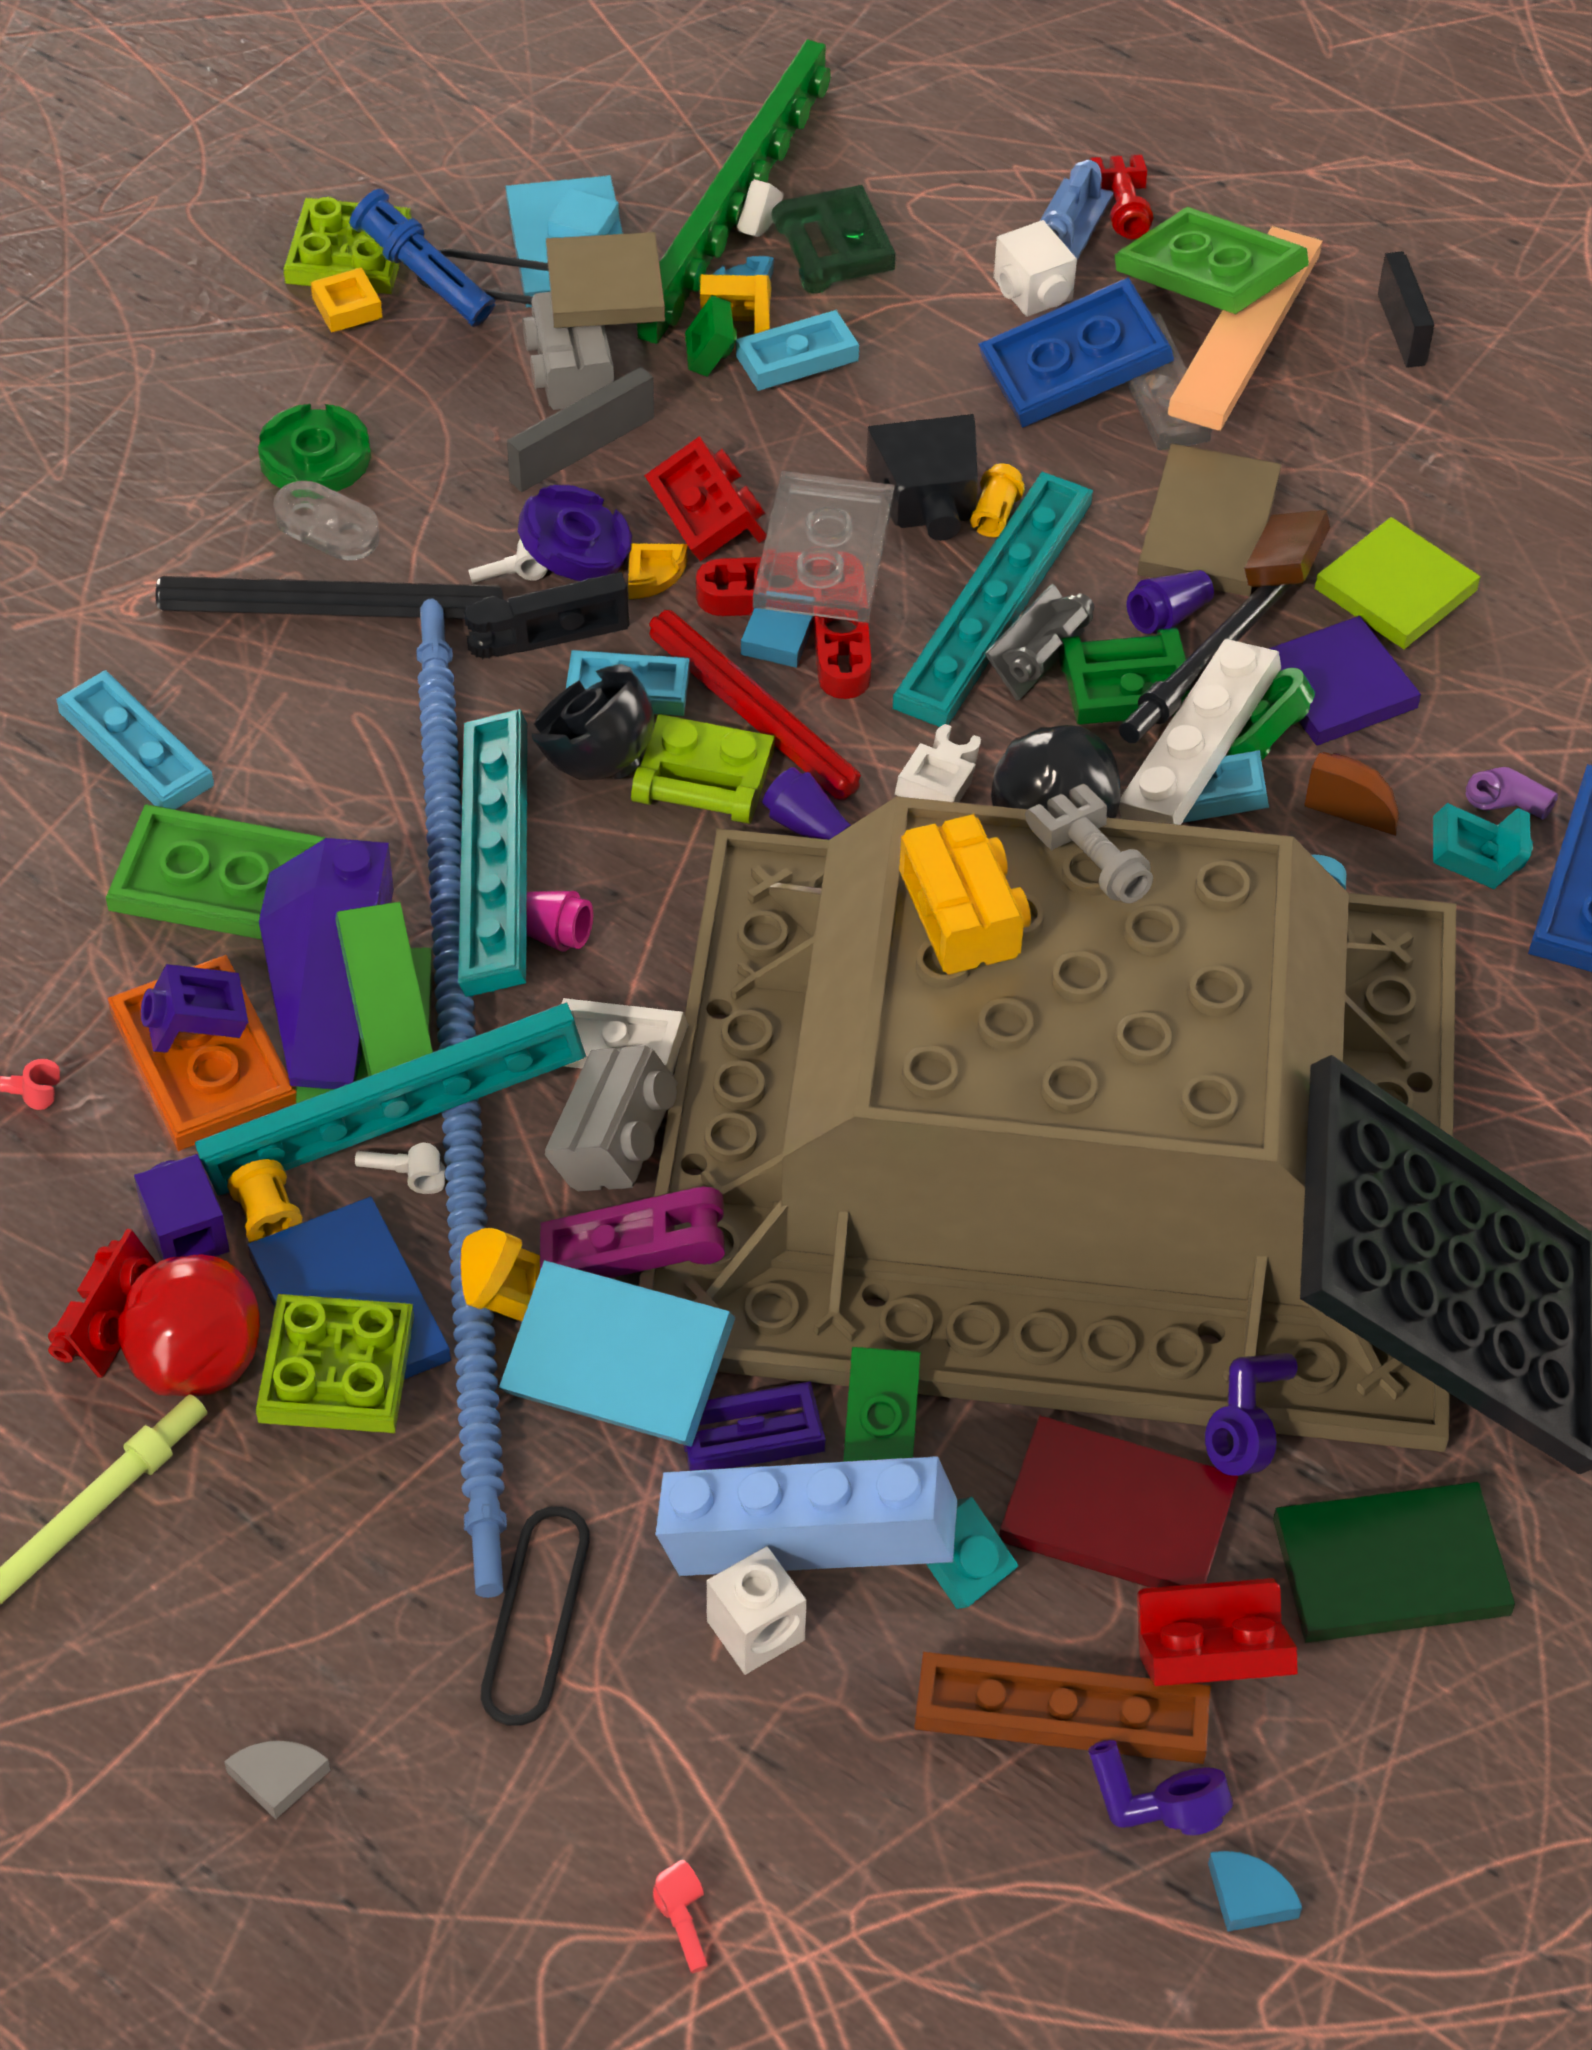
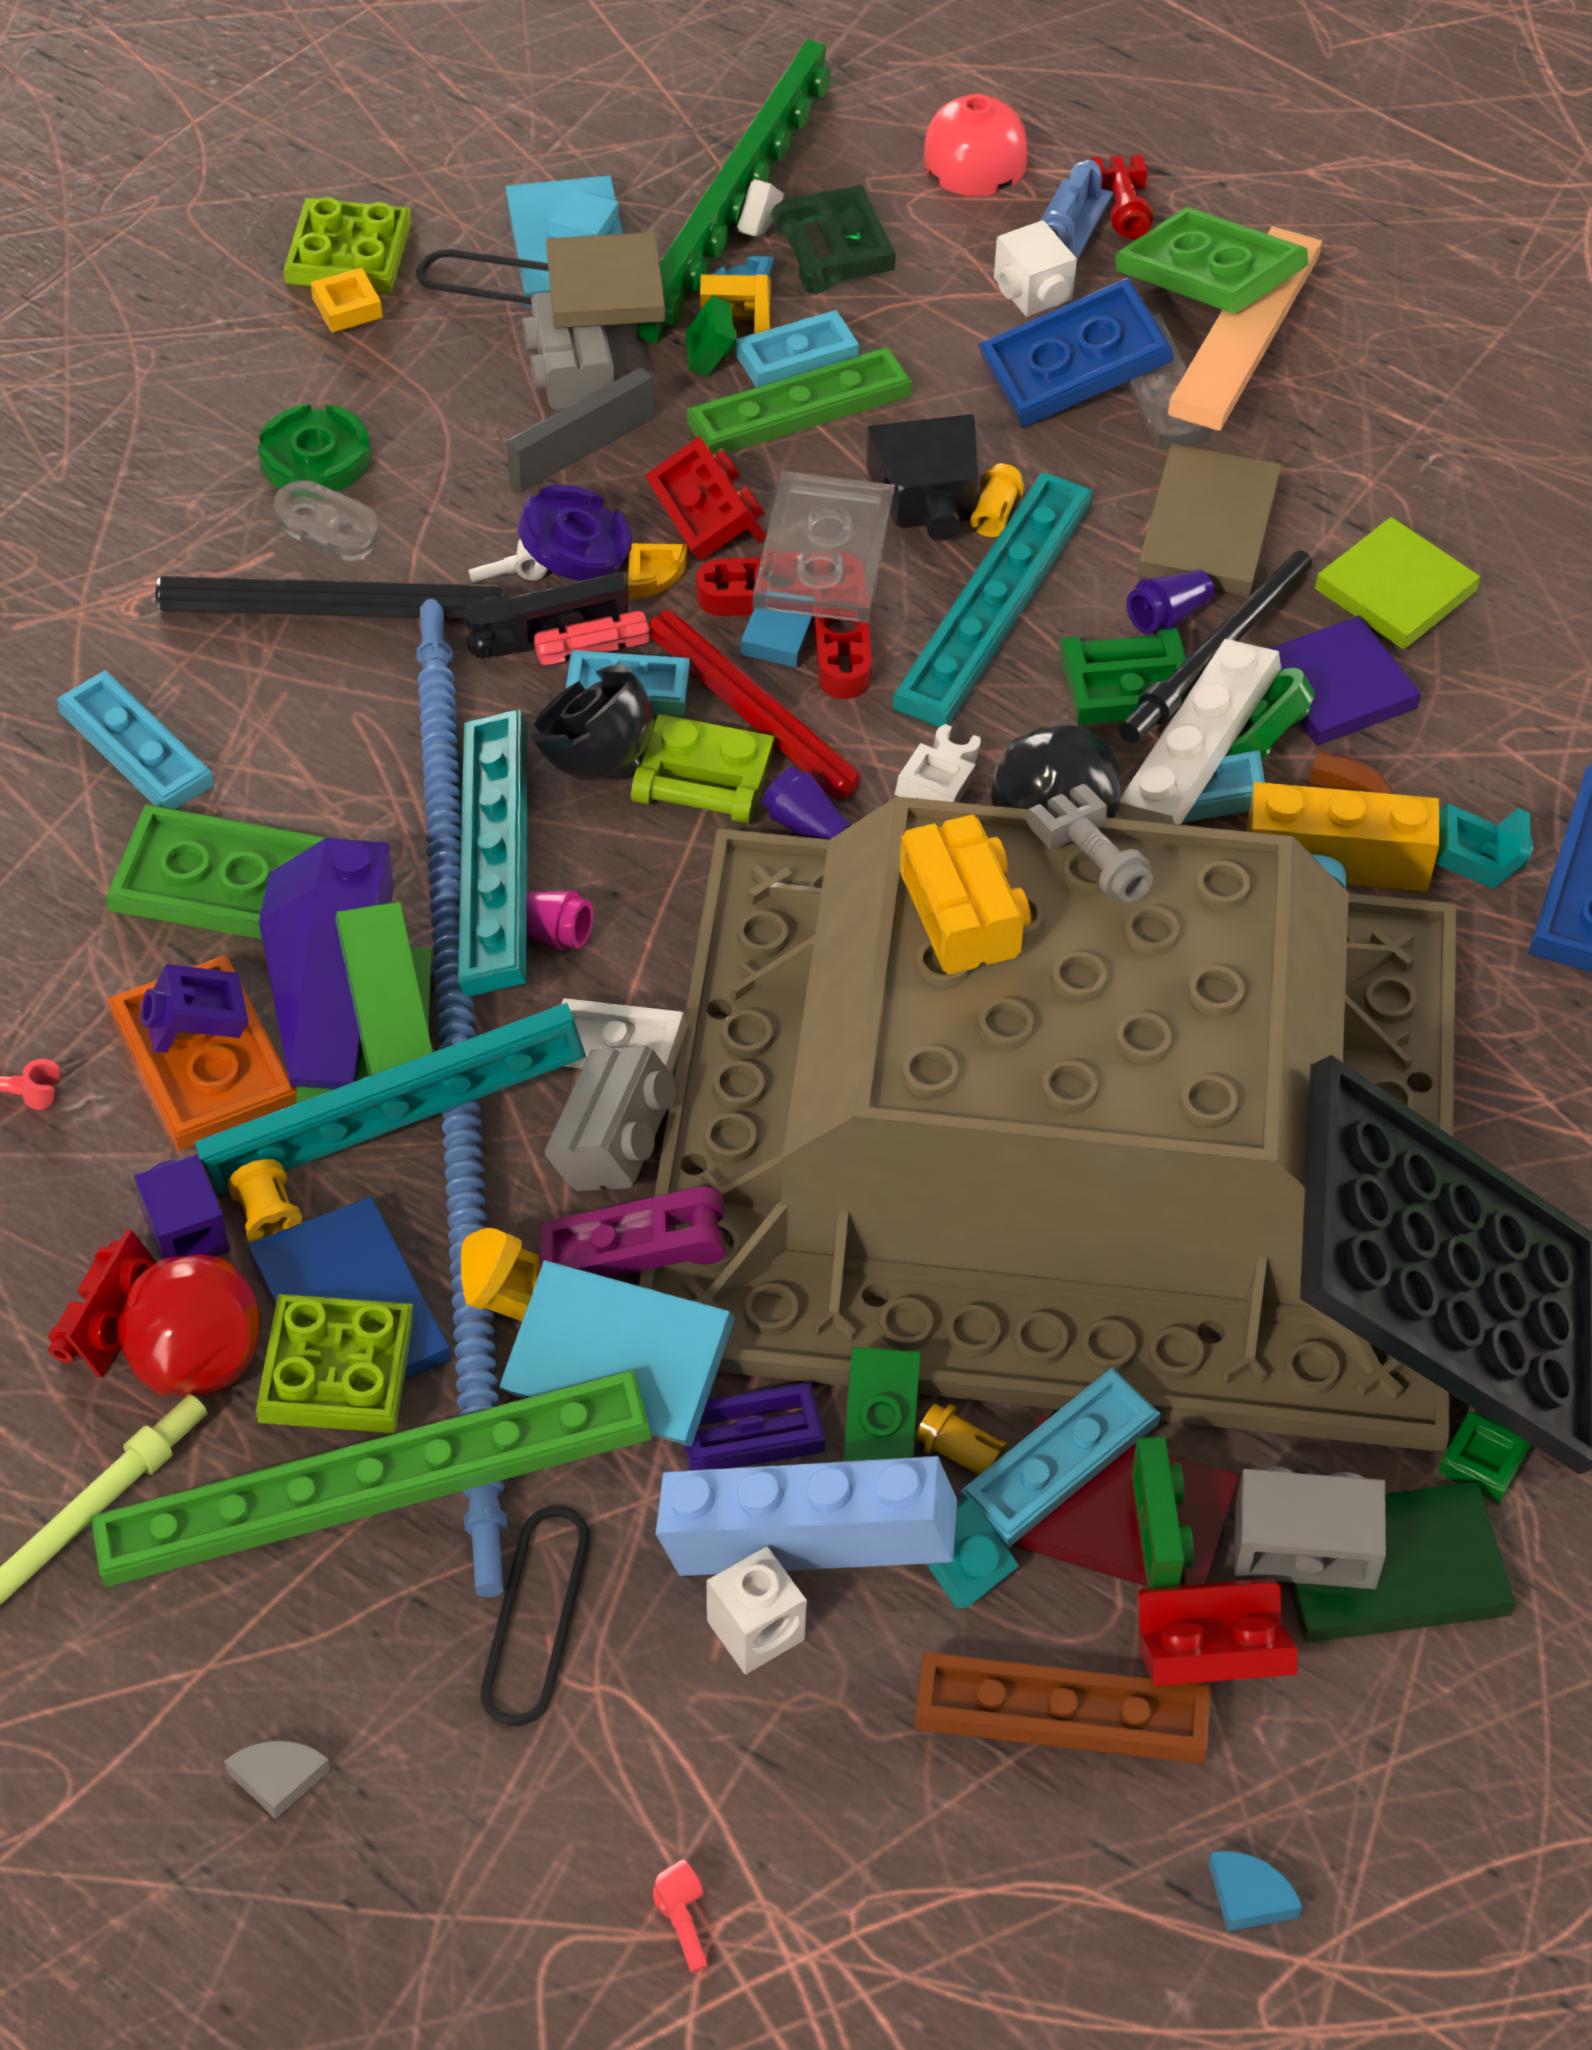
blue pin [349,188,496,327] -> none
white hand [355,1142,445,1194] -> none
dark grey hinge [985,584,1094,701] -> none
dark purple plate [1088,1740,1233,1835] -> none
dark purple plate [1205,1353,1298,1476] -> none
reddish brown tile [1244,510,1330,587] -> none
black tile [1377,251,1435,368] -> none
medium lavender arm [1466,767,1558,820] -> none
none -> bright green tile [91,1369,652,1588]
none -> coral axle [534,610,649,666]
none -> bright green tile [687,347,912,454]
none -> yellow pin [915,1403,1008,1476]
none -> coral cylinder [924,94,1027,196]
none -> medium azure tile [960,1367,1160,1549]
none -> green plate [1131,1437,1194,1588]
none -> light grey brick [1234,1466,1386,1589]
none -> yellow brick [1246,782,1439,892]
none -> green tile [1437,1410,1531,1504]

